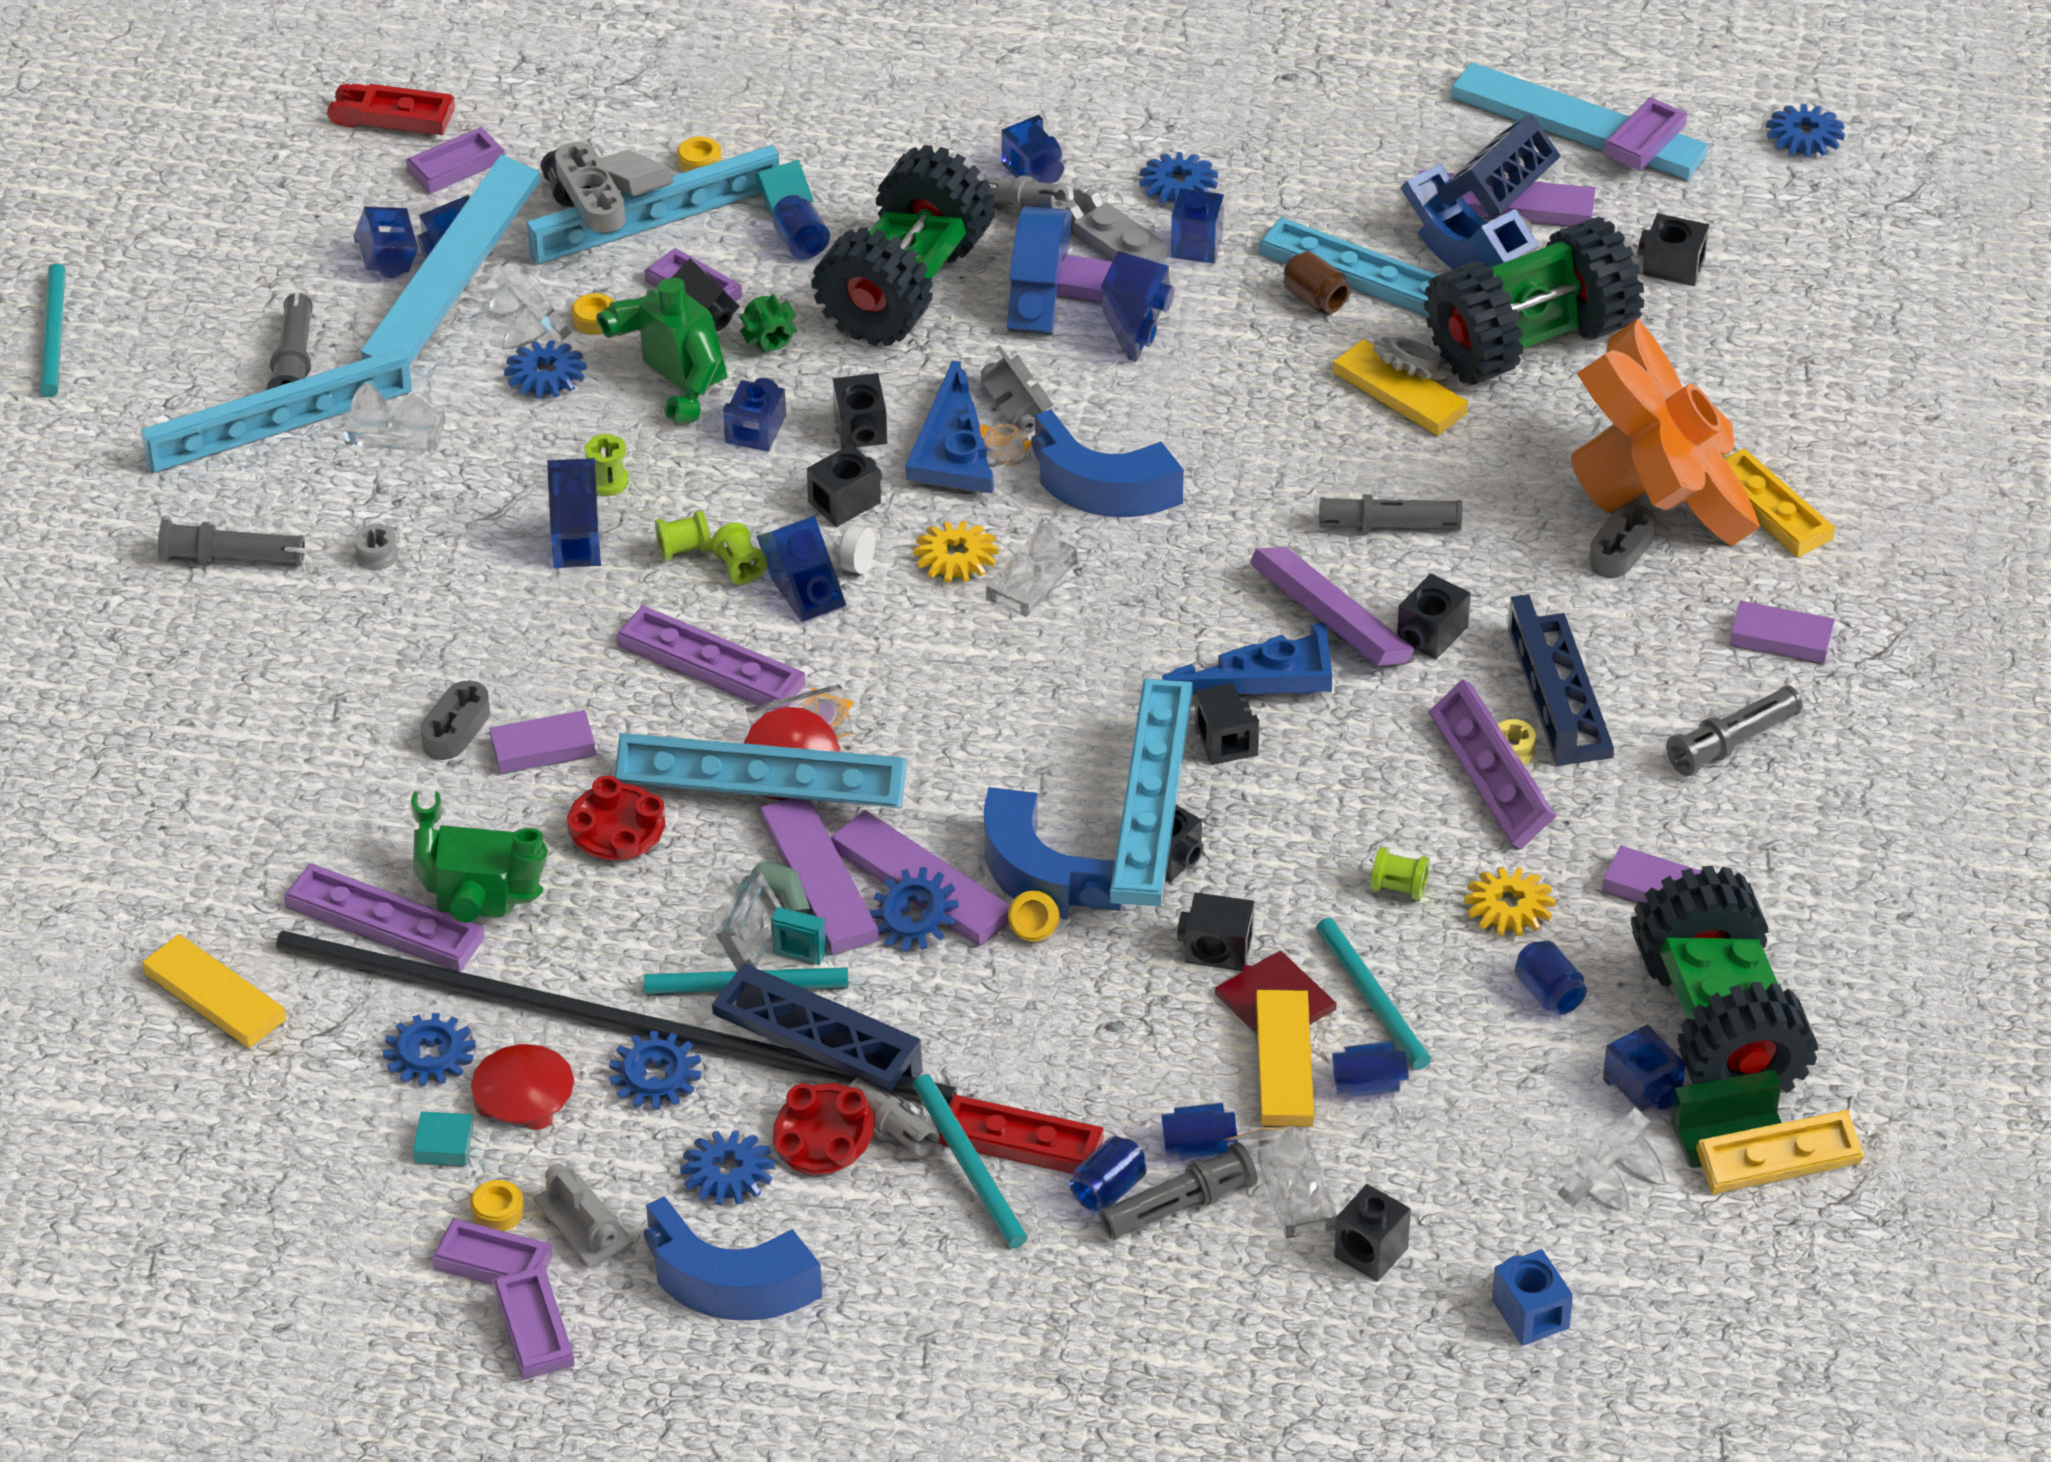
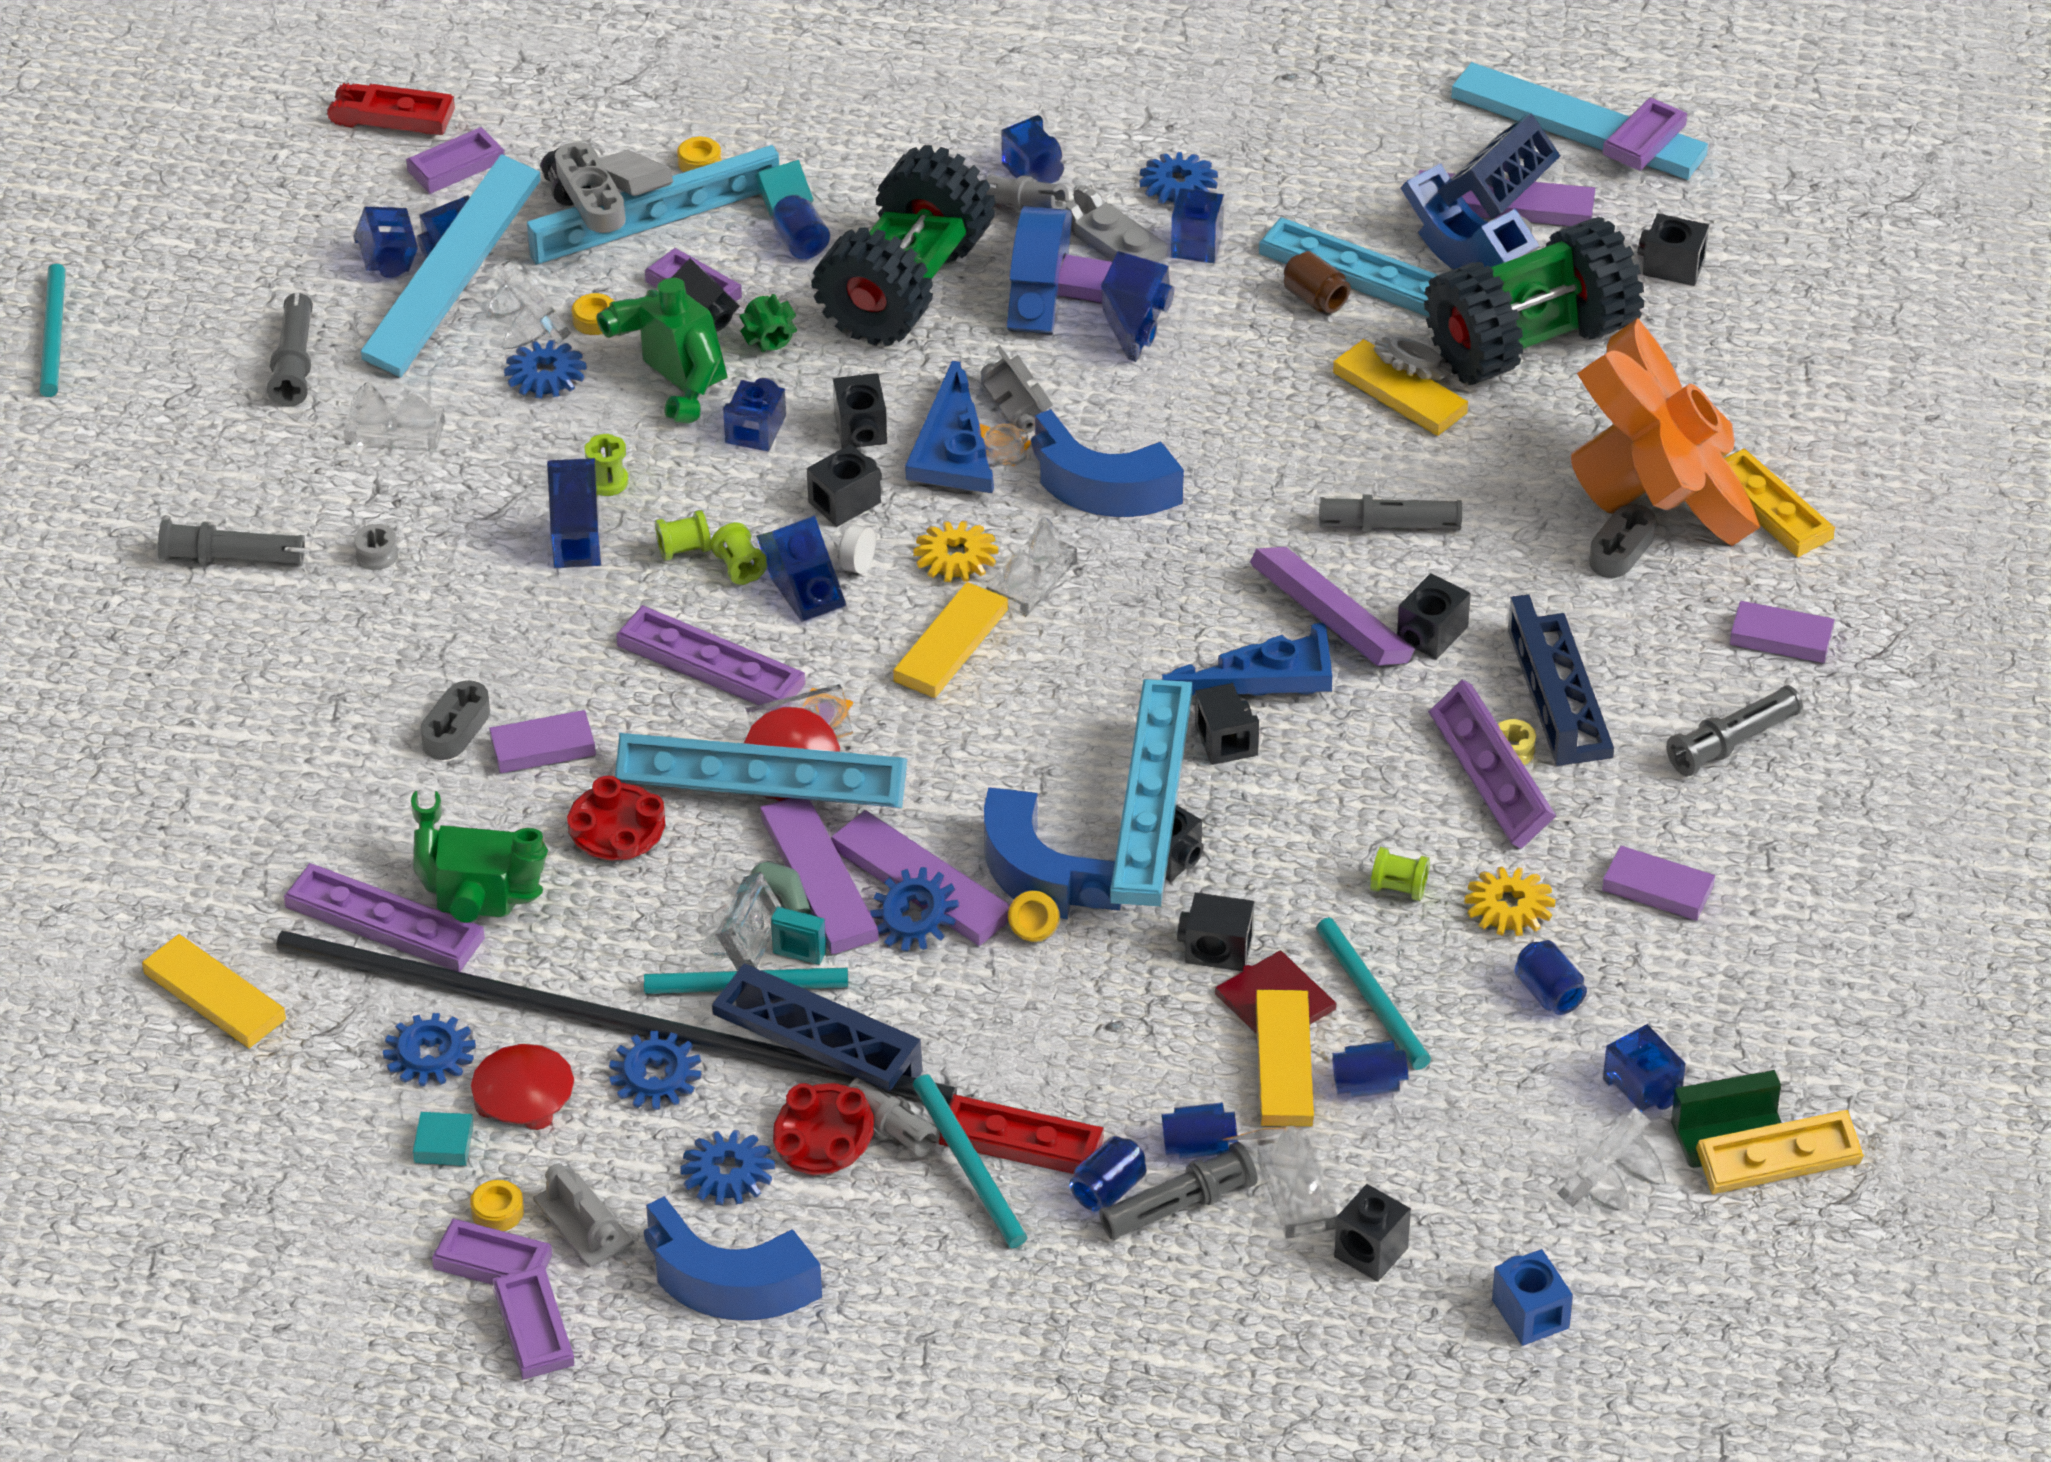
medium azure tile [141,348,412,473] -> none
black plate [1631,866,1818,1093] -> none
blue gear [1766,103,1845,158] -> none
none -> yellow tile [893,582,1008,698]

